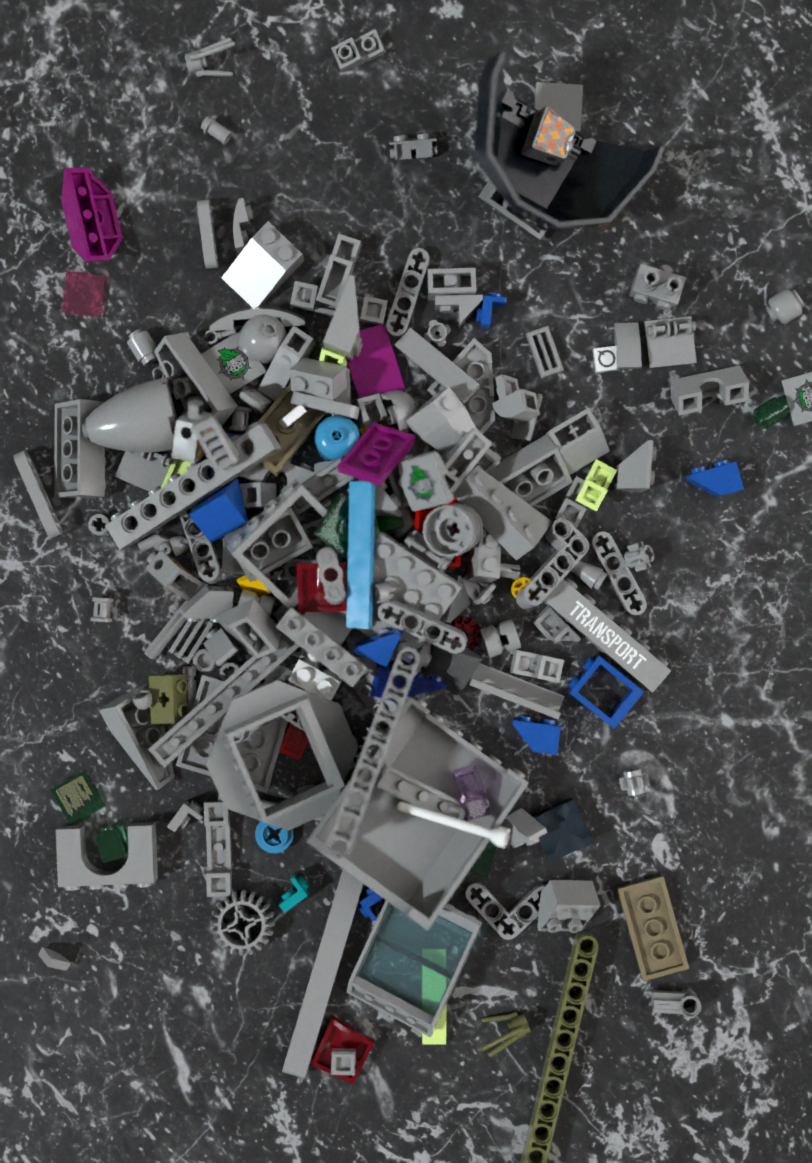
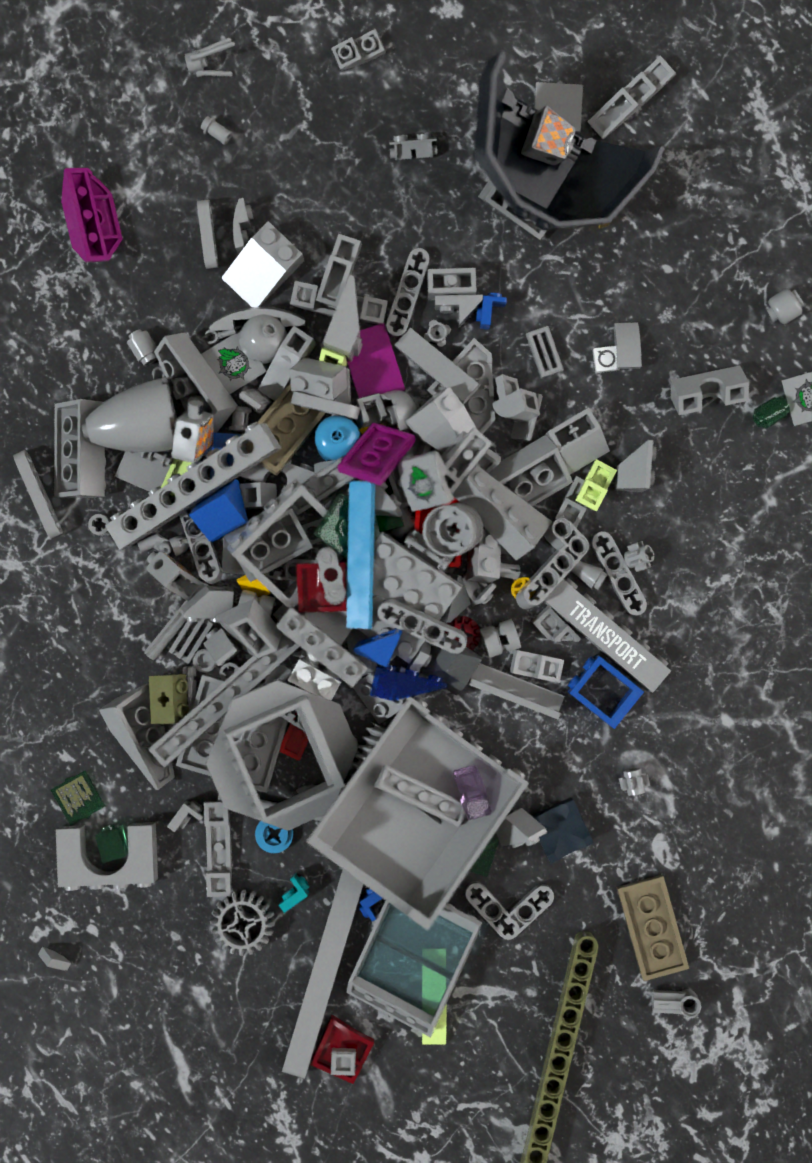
clear pink piece [61,271,106,317] -> none
light grey bush [90,597,114,622] -> none
light grey hinge [132,689,153,710] -> none
light grey slope [191,415,238,472] -> none
white tile [279,405,306,429] -> none
light grey beam [327,647,420,859] -> none
light grey hinge [374,583,393,604] -> none
white piece [397,802,510,848] -> none
olive plant [480,1011,531,1057] -> none
blue slope [511,715,561,755] -> none
light grey slope [537,880,601,933] -> none
light grey brick [629,264,686,311] -> none
light grey hinge [644,316,697,368] -> none
blue slope [686,459,744,497] -> none
none -> light grey slope [587,55,676,139]

